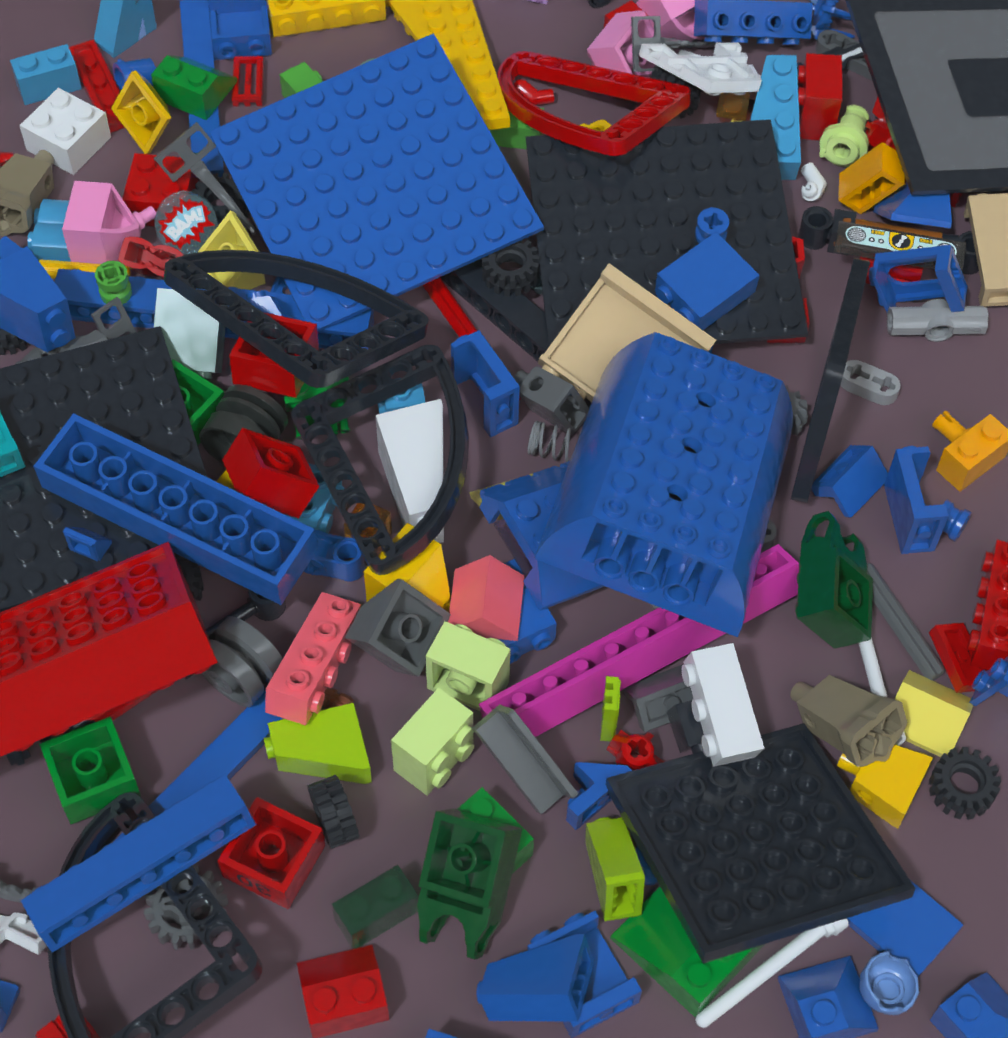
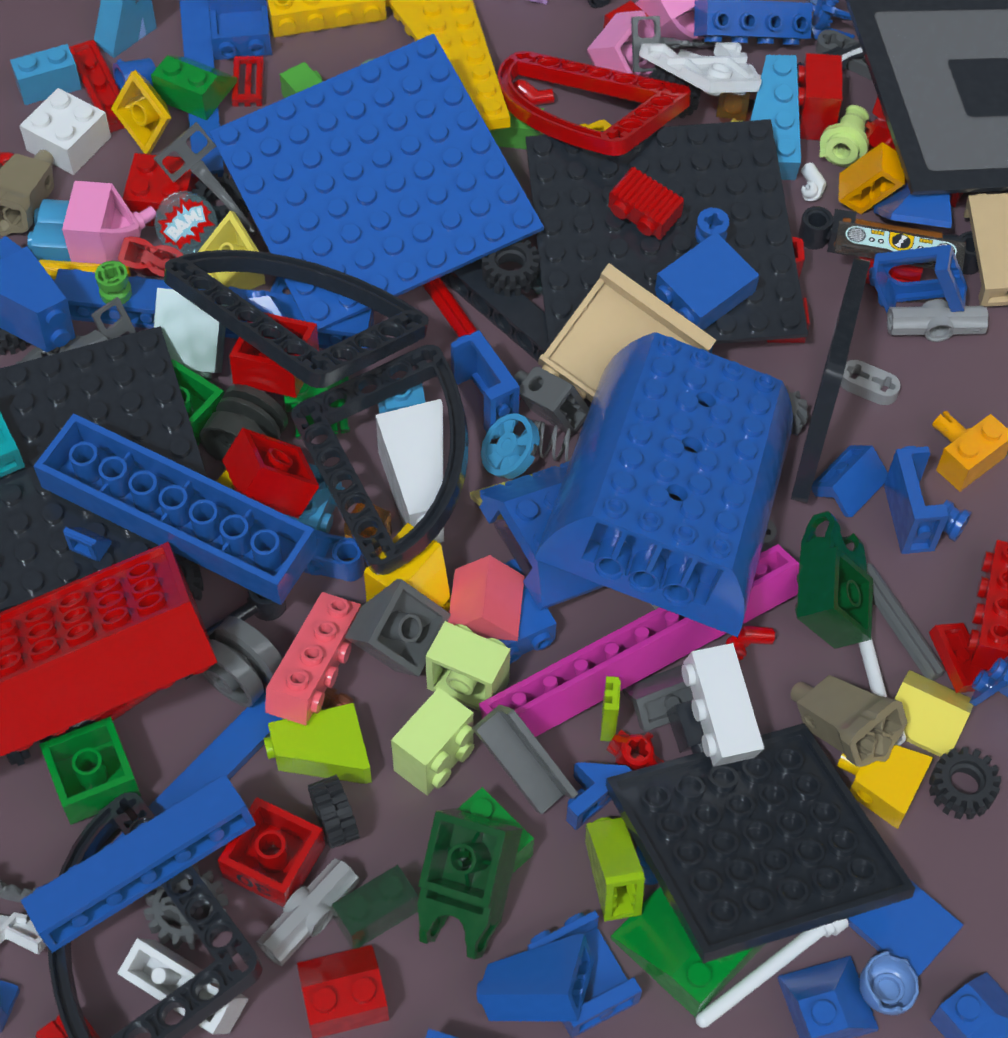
none -> white brick [117,938,249,1034]
none -> light grey piece [256,858,359,966]
none -> dark azure piece [481,413,540,479]
none -> red brick [608,167,684,240]
none -> red arm [725,626,775,661]

